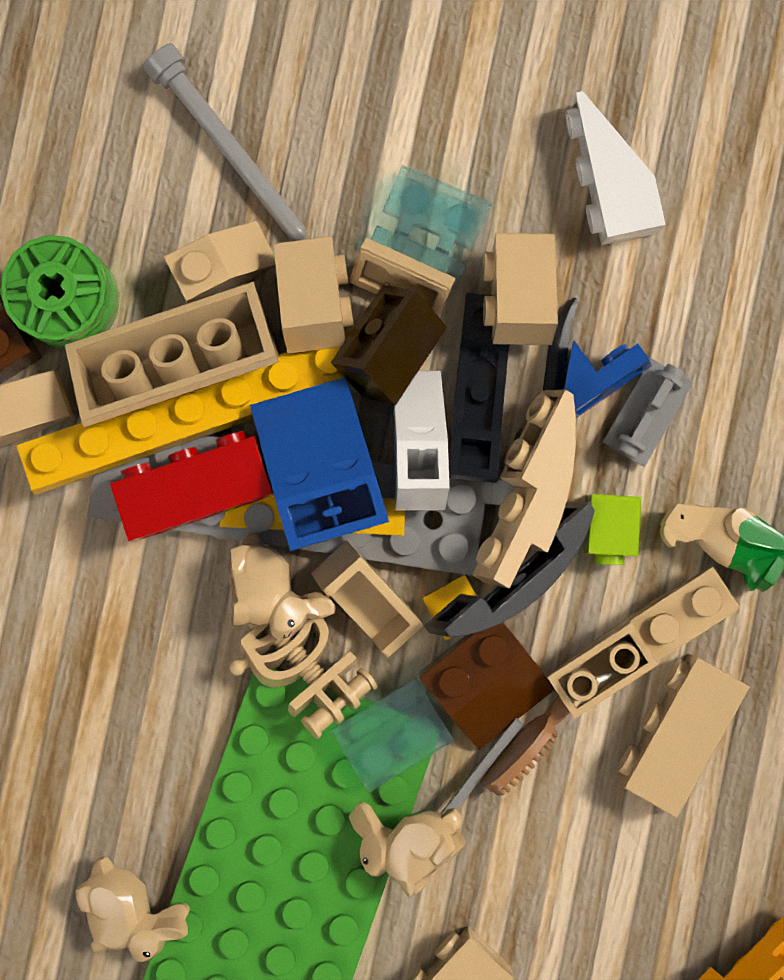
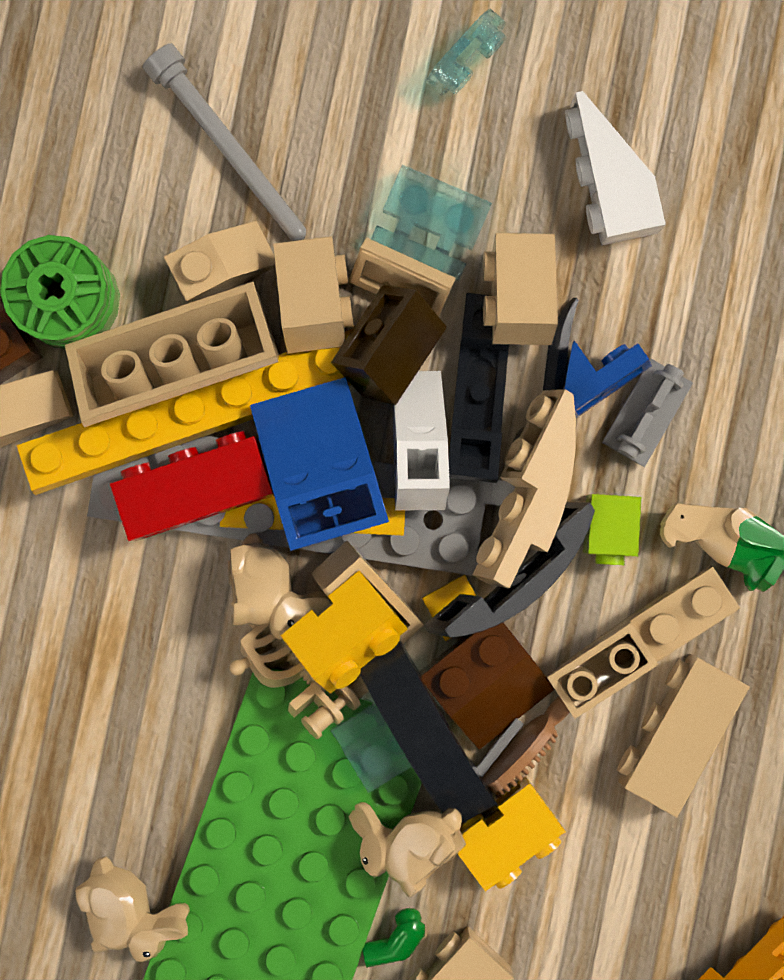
none -> yellow brick [280,571,408,694]
none -> black slope [360,640,497,824]
none -> green arm [363,908,425,968]
none -> clear light blue plate [426,9,507,96]
none -> yellow brick [458,776,566,892]

